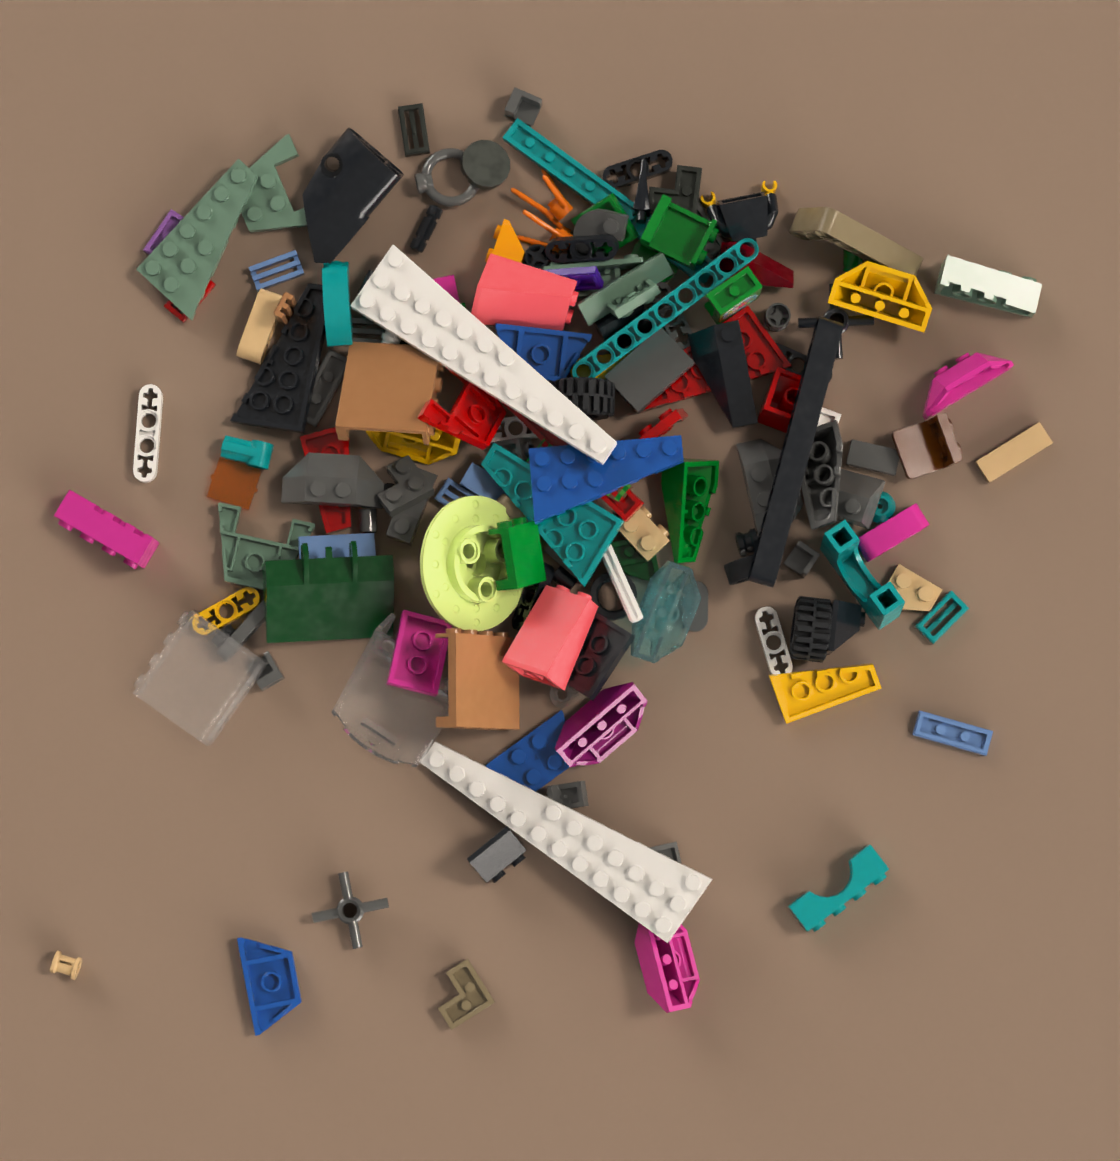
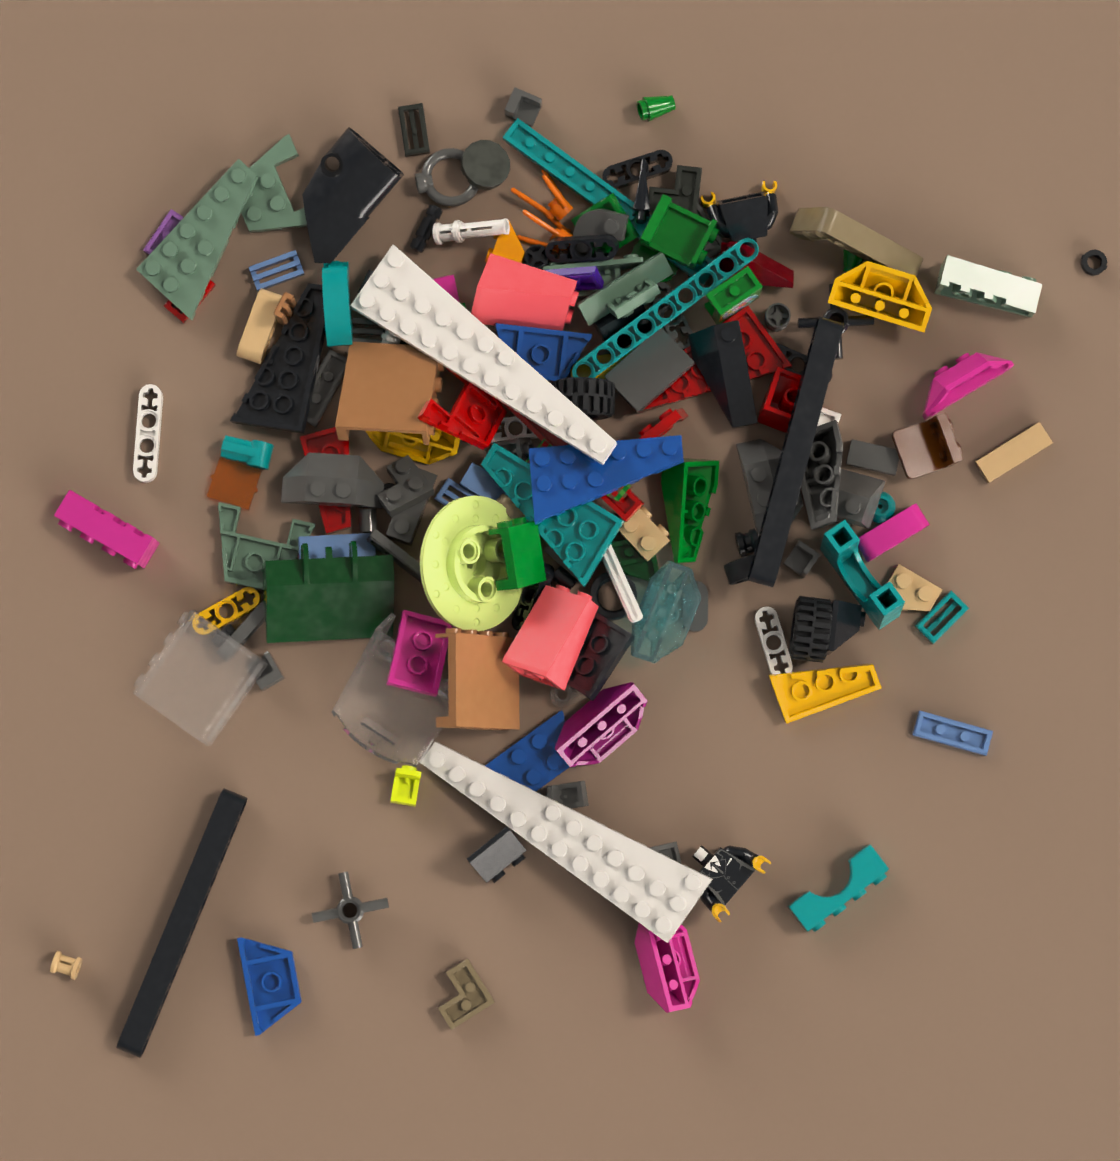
none -> black beam [116,788,248,1058]
none -> dark grey tile [366,529,422,583]
none -> neon yellow bracket [390,765,422,807]
none -> white pin [432,218,510,245]
none -> green cone [637,95,676,122]
none -> black torso [692,845,771,922]
none -> black piece [1081,249,1107,276]

